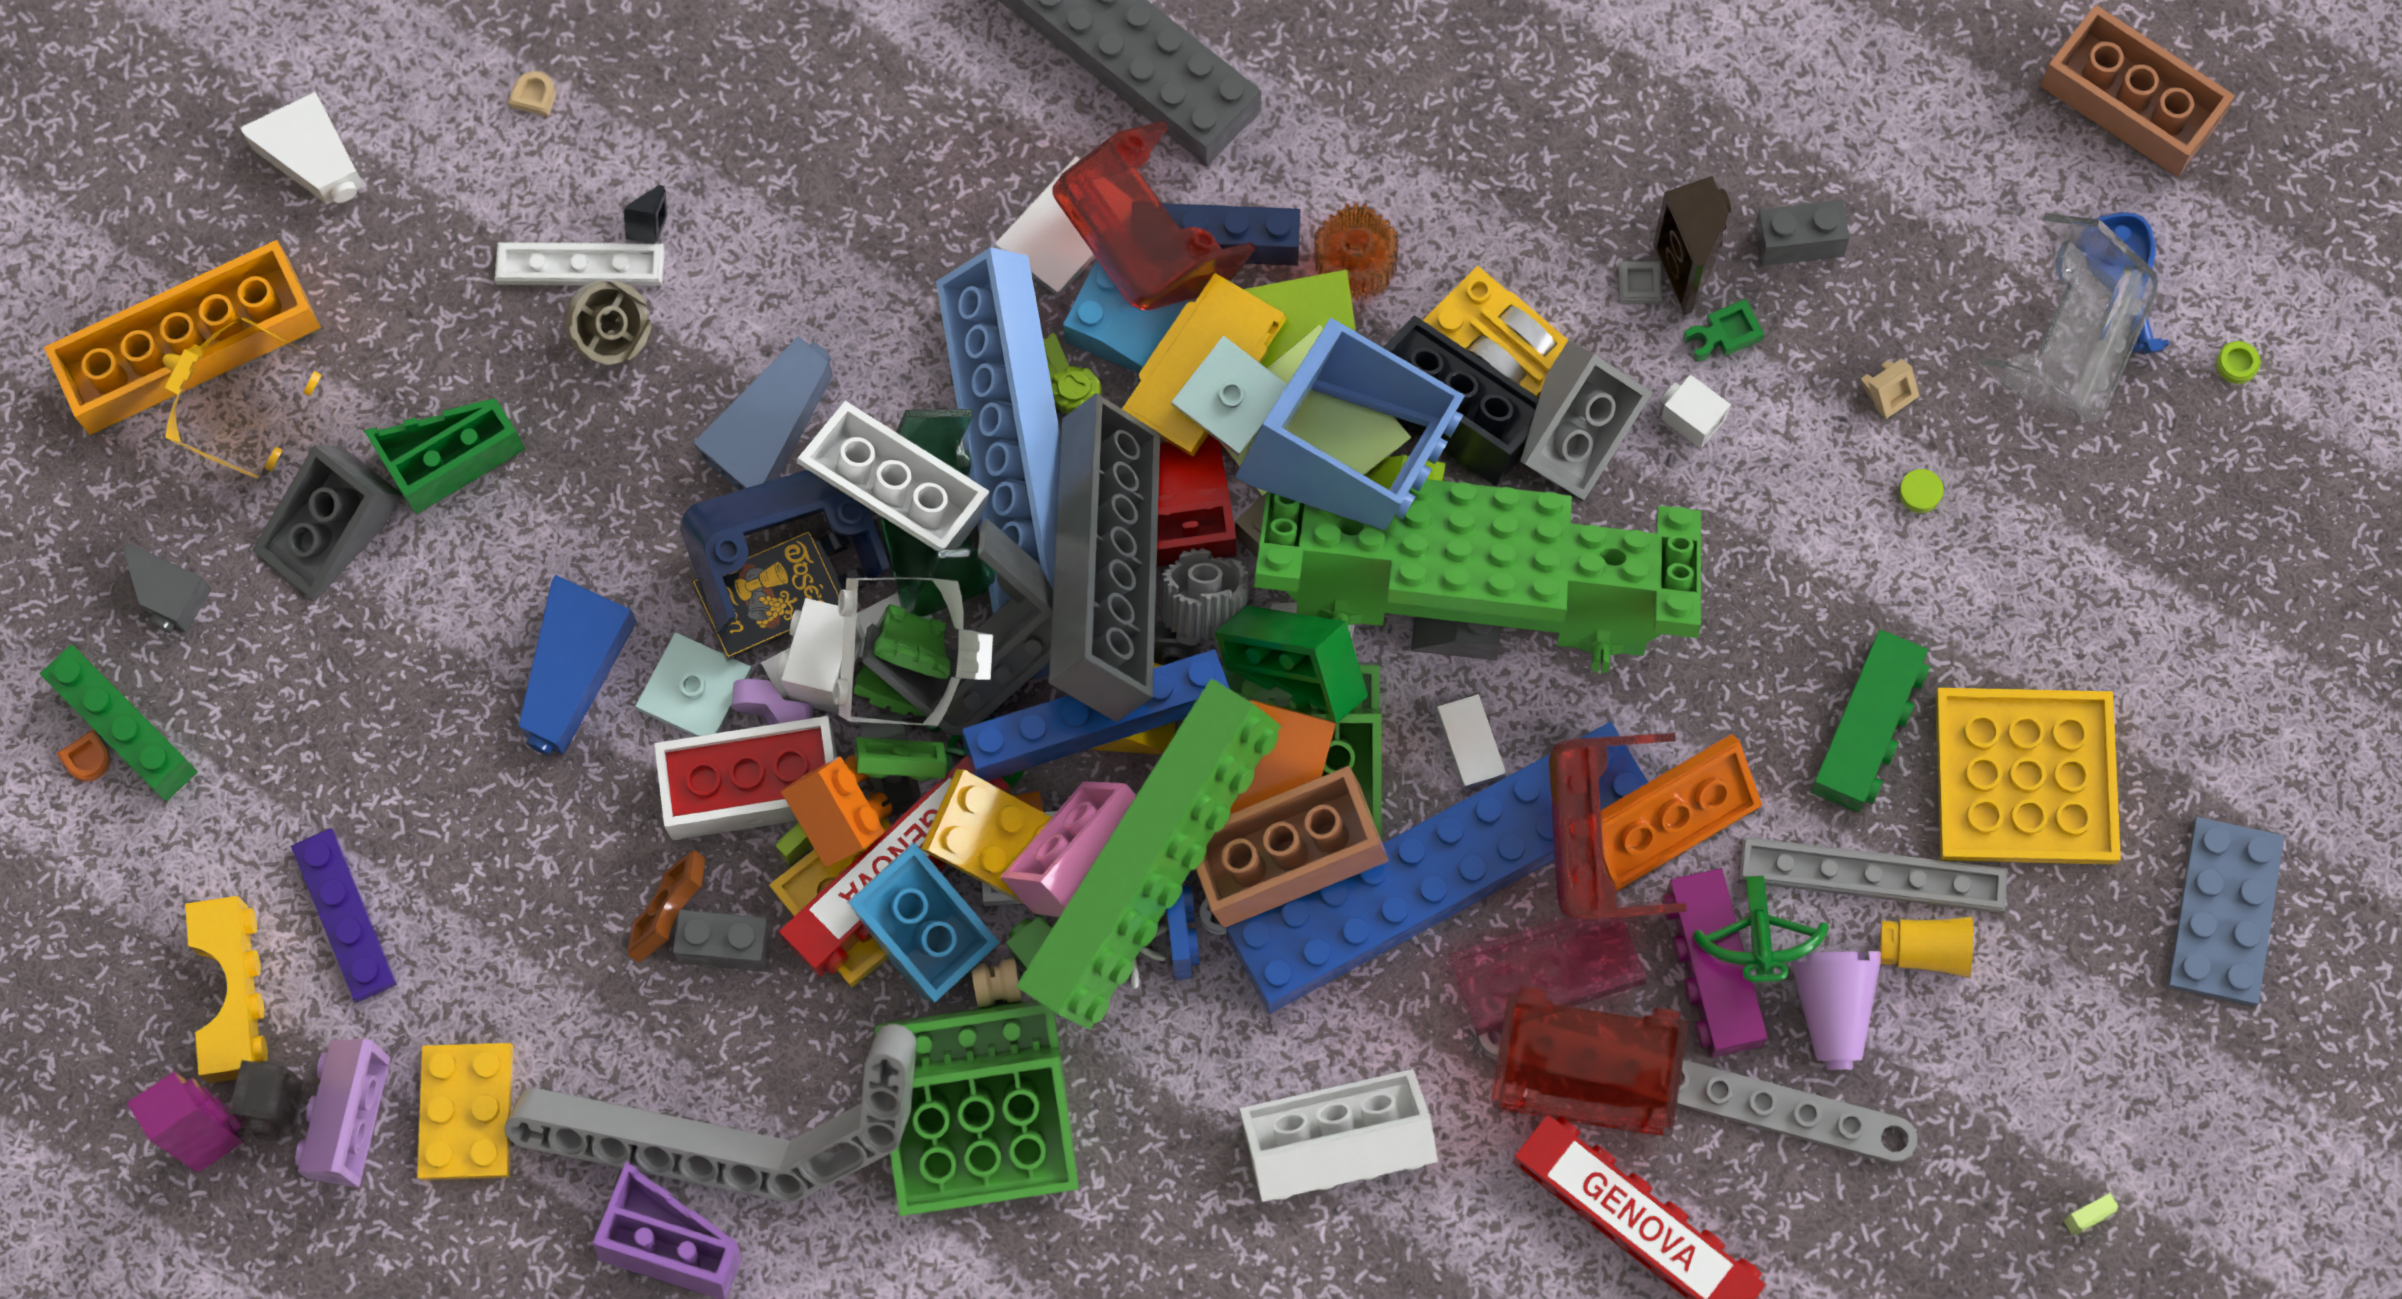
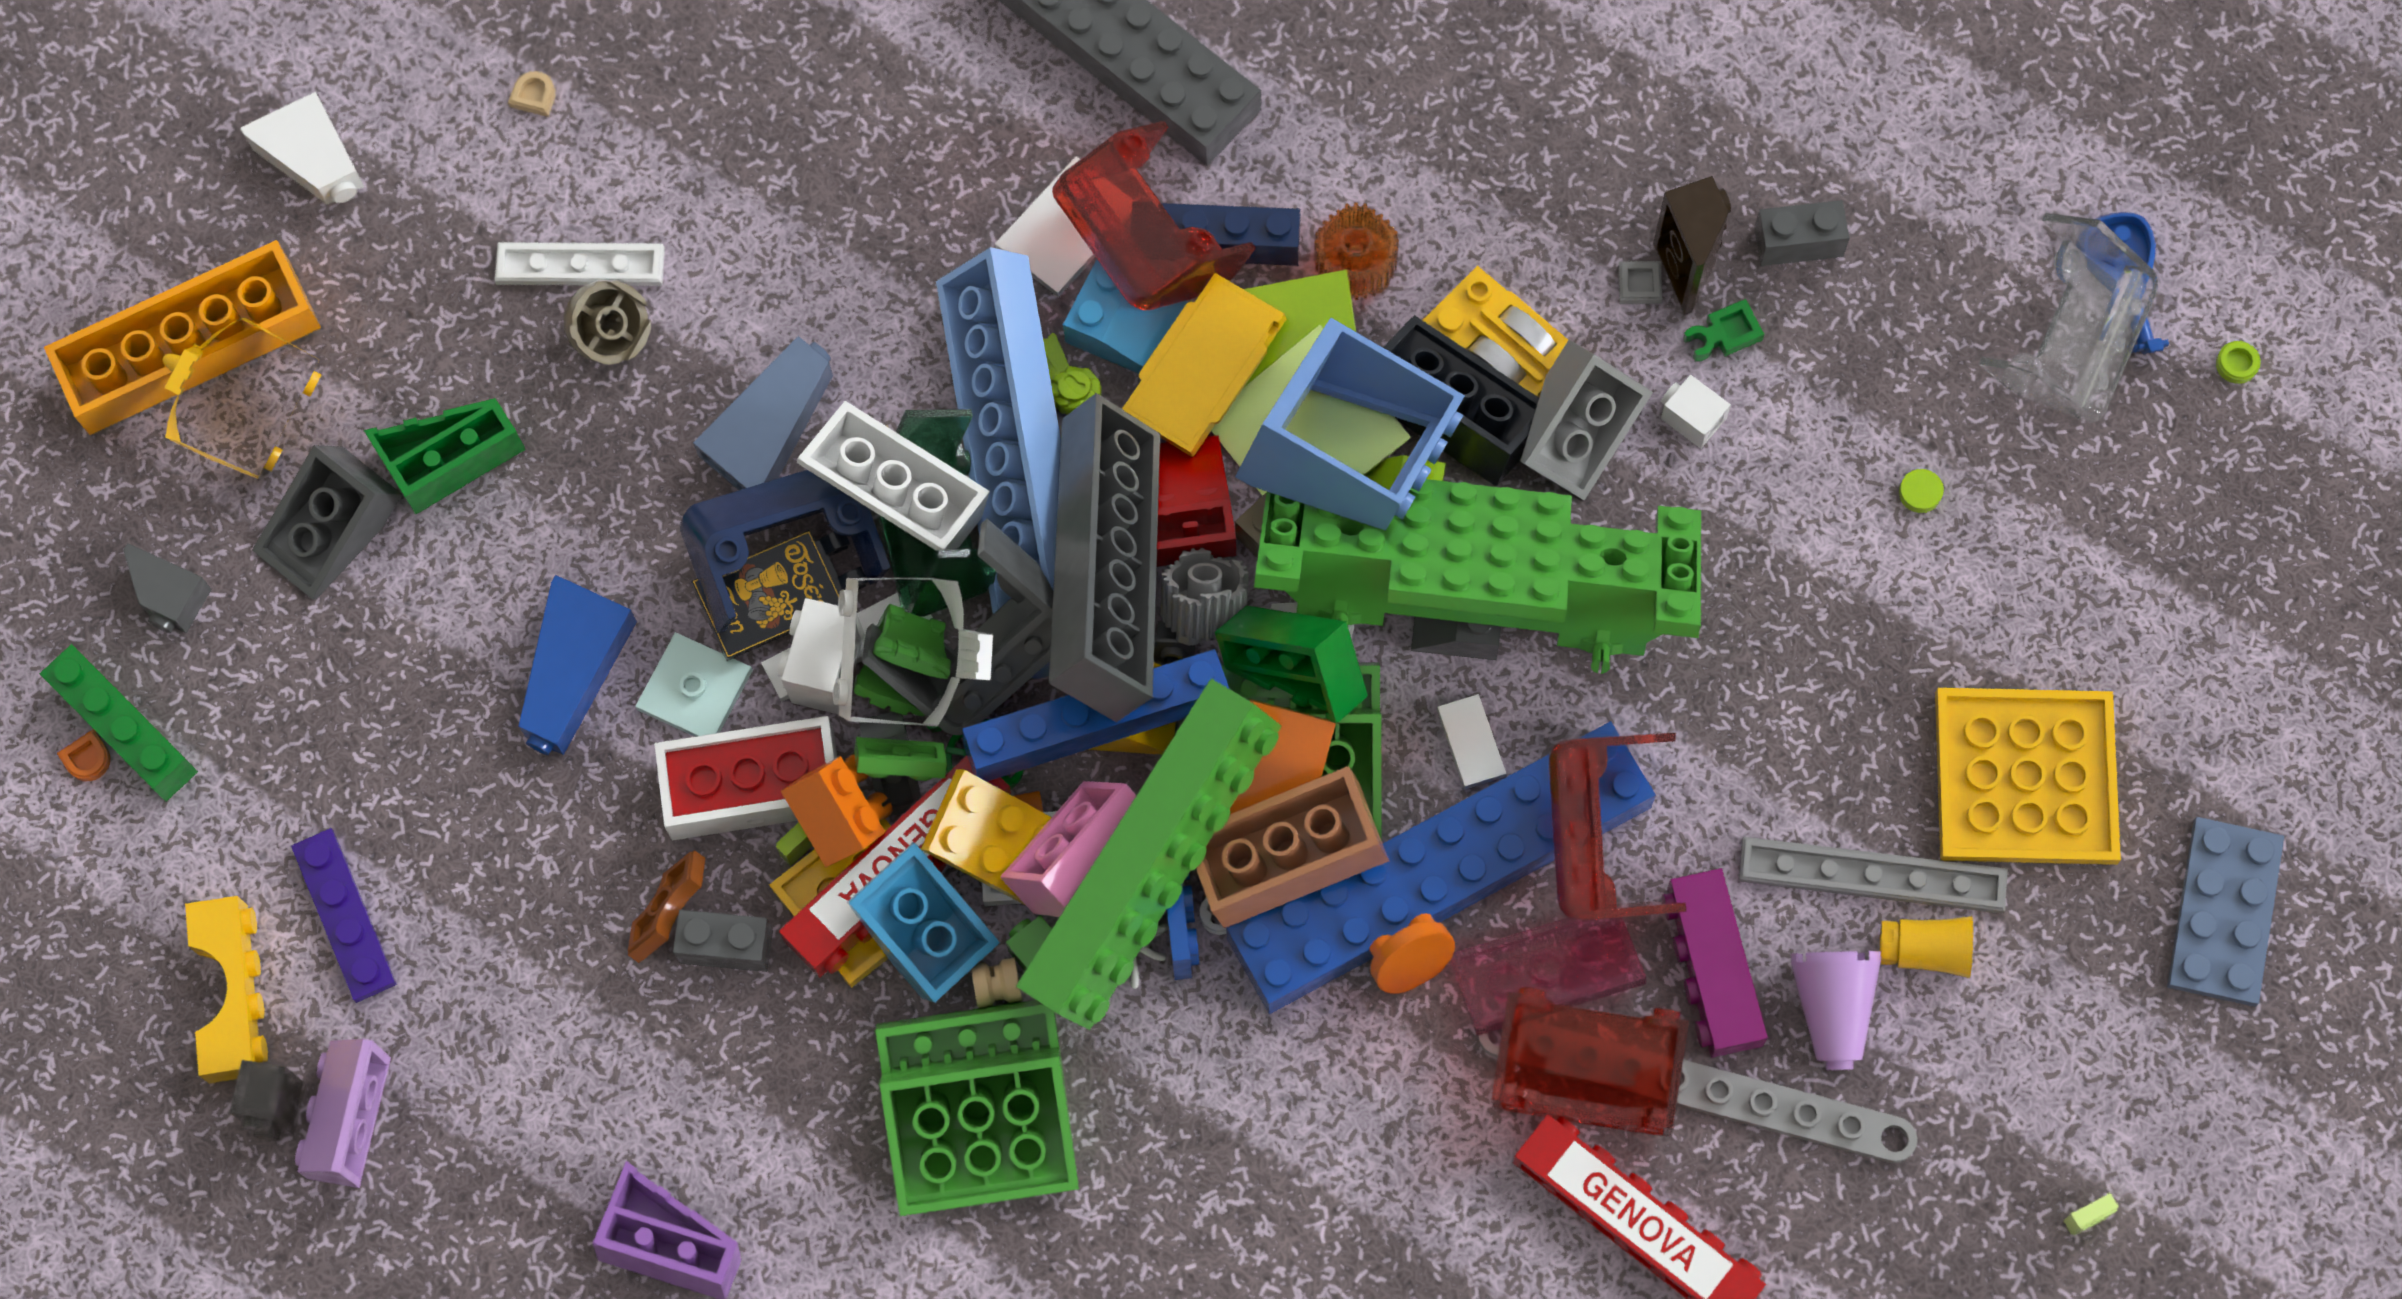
magenta brick [126,1071,243,1173] -> none
yellow plate [417,1043,513,1180] -> none
light grey beam [504,1024,916,1202] -> none
black slope [624,185,668,244] -> none
lavender piece [731,679,814,725] -> none
light aqua plate [1171,335,1288,456] -> none
white slope [1239,1069,1438,1202] -> none
orange tile [1582,734,1762,893] -> none
green piece [1693,875,1829,983] -> none
green brick [1810,629,1930,813] -> none
tan tile [1861,359,1920,419] -> none
nougat brick [2040,4,2235,177] -> none
none -> orange tile [1369,913,1455,994]

